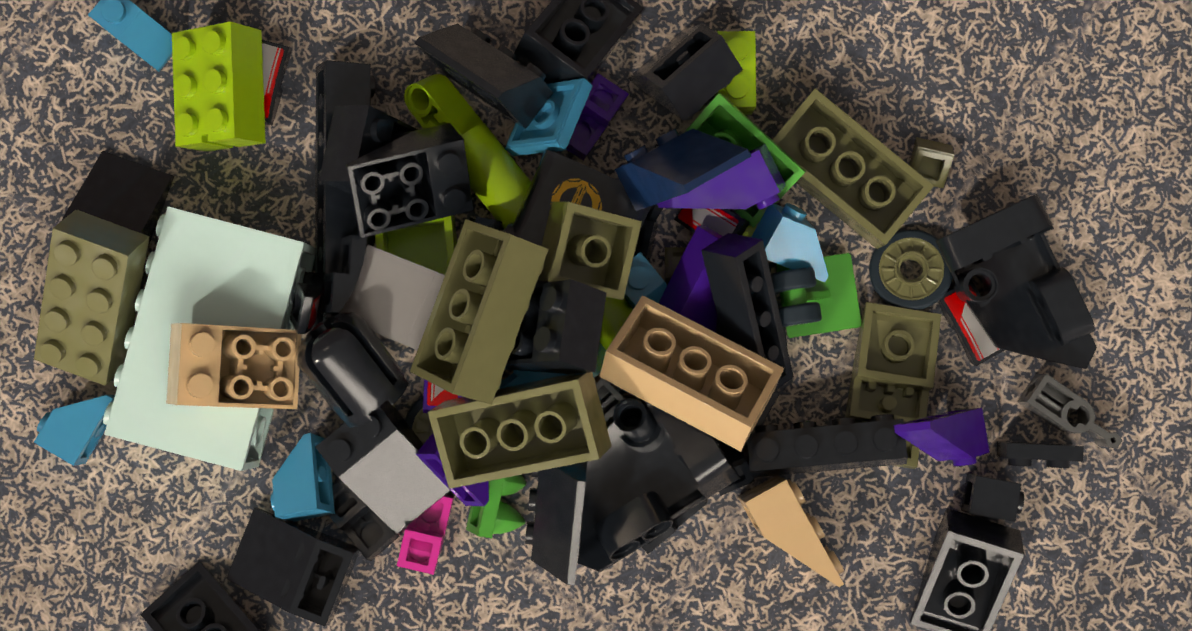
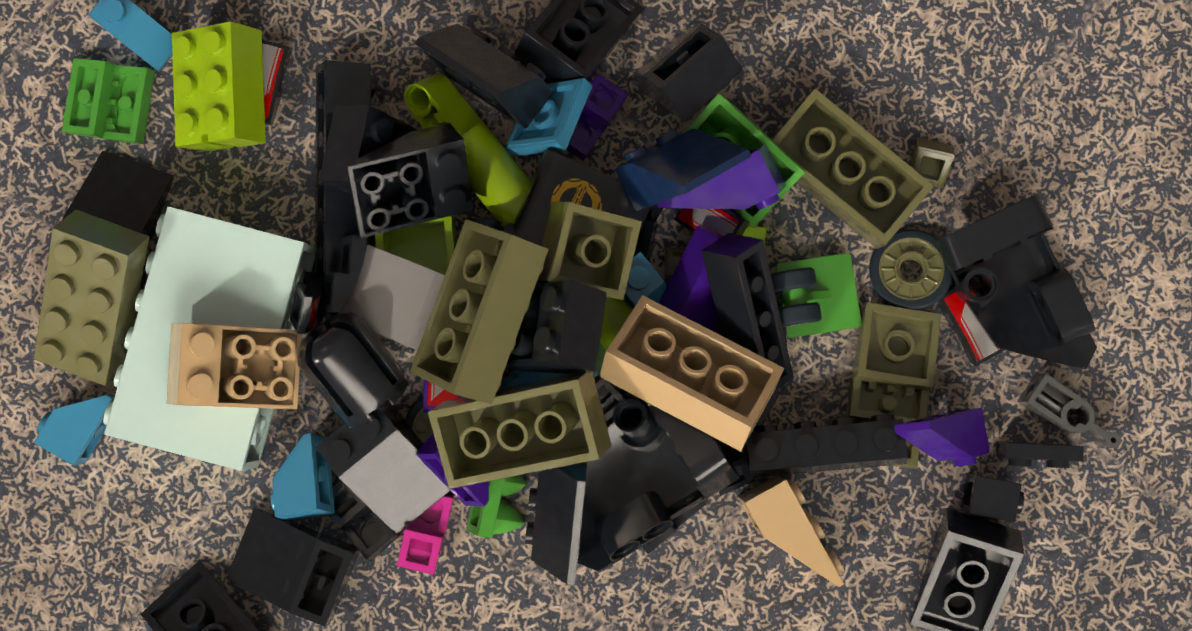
lime brick [714,31,756,115] -> none
dark azure slope [752,203,829,282] -> none
none -> bright green slope [62,58,155,145]

